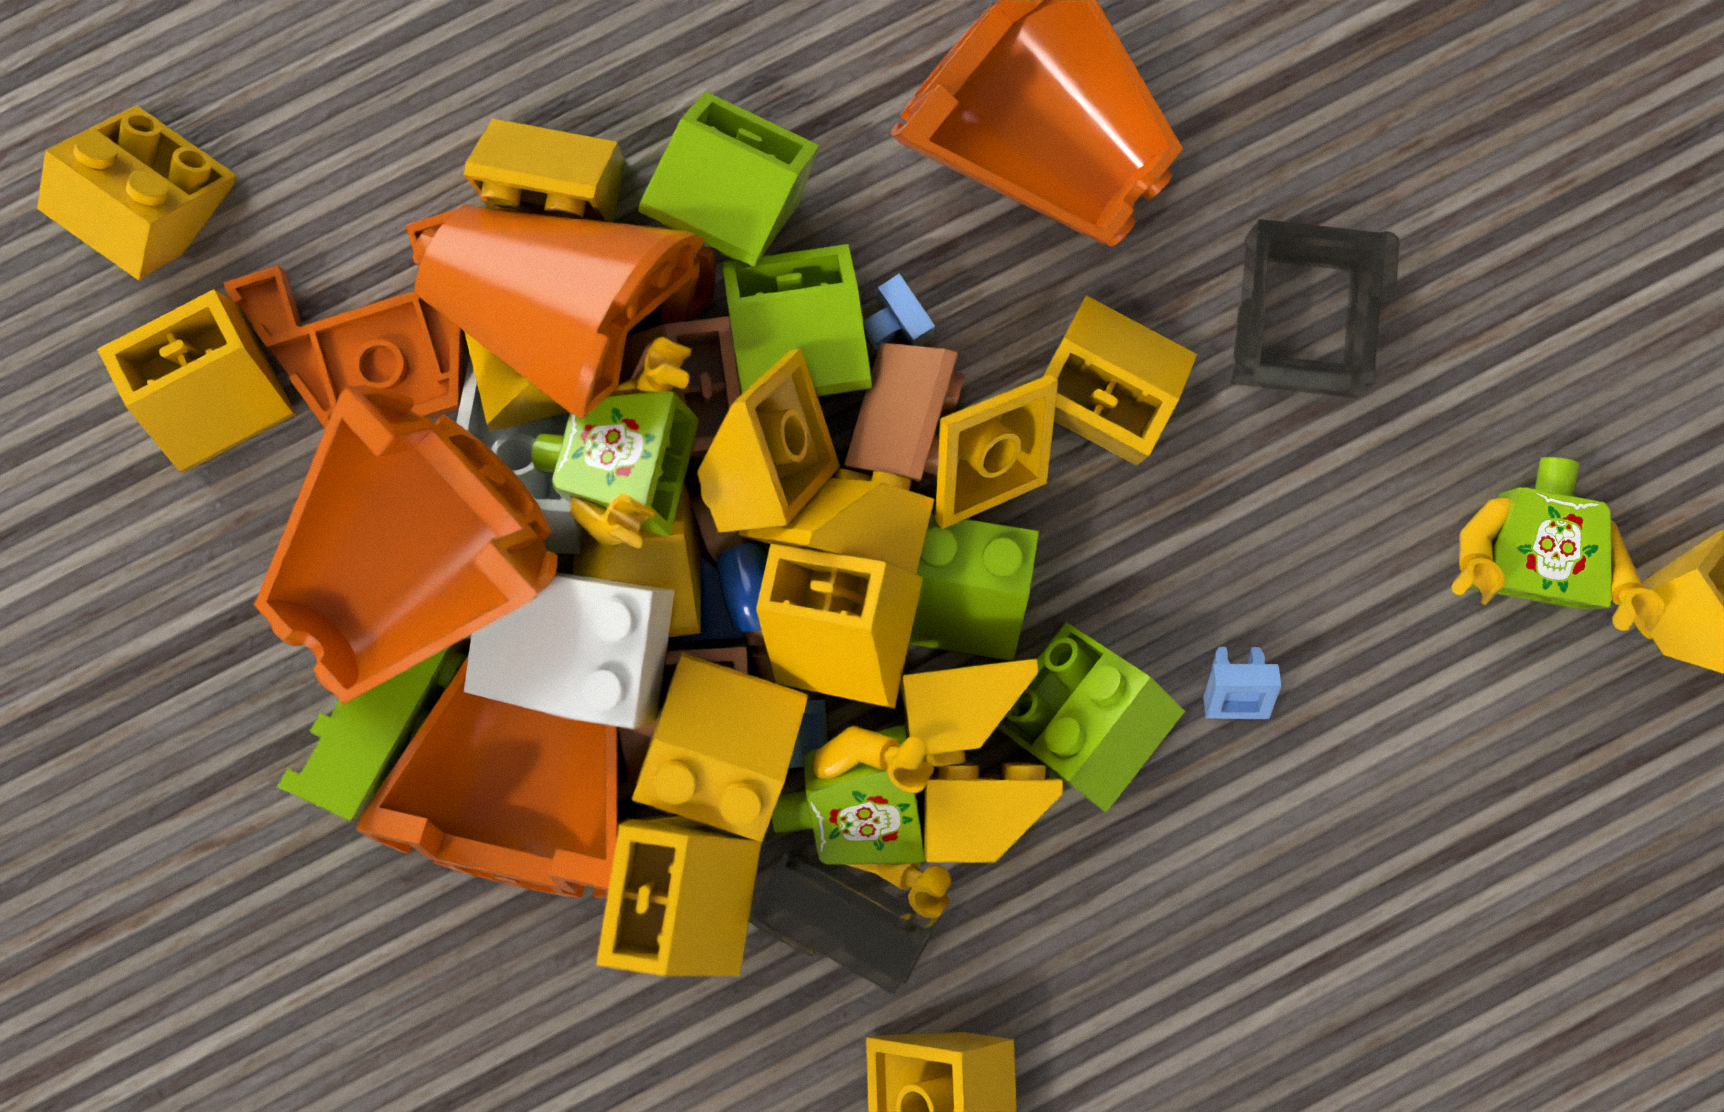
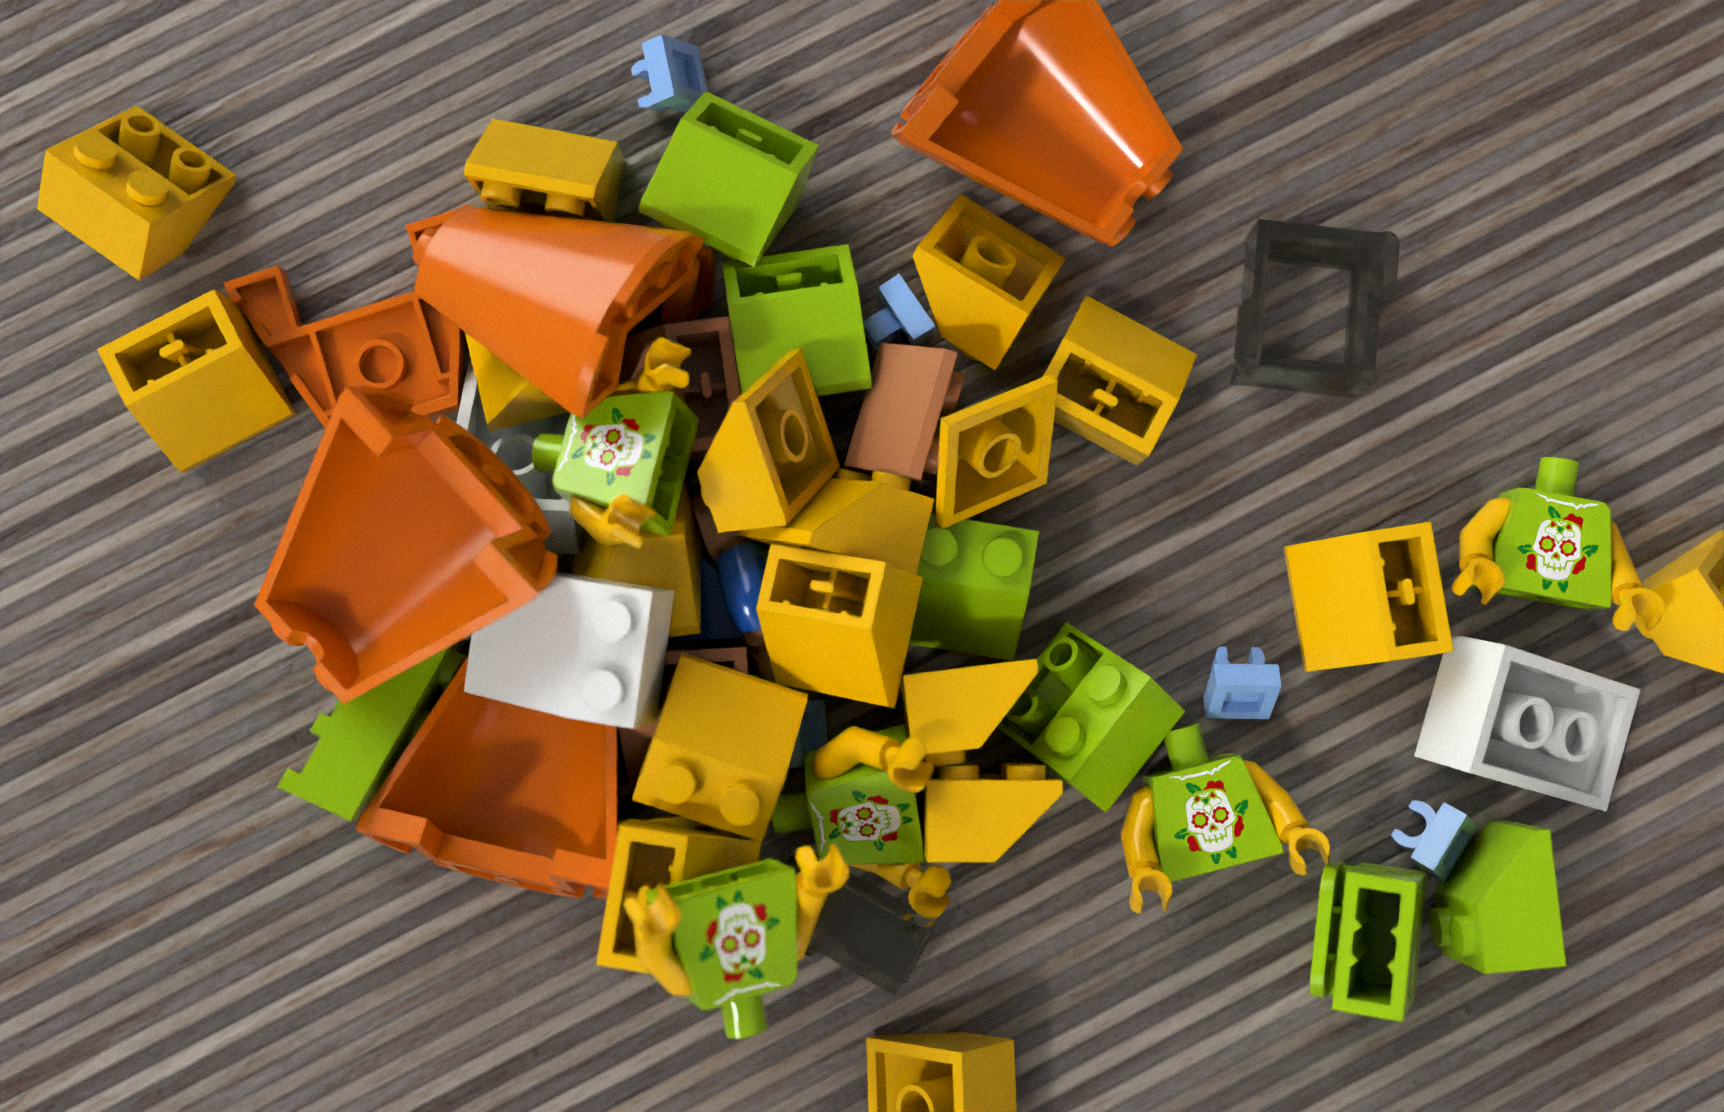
none -> torso [624,844,849,1039]
none -> light blue tile [631,34,708,113]
none -> yellow slope [912,194,1066,370]
none -> torso [1120,723,1330,914]
none -> yellow slope [1283,522,1454,672]
none -> lime brick [1310,860,1427,1022]
none -> light blue tile [1391,800,1477,883]
none -> white slope [1414,634,1641,811]
none -> lime slope [1429,819,1566,974]

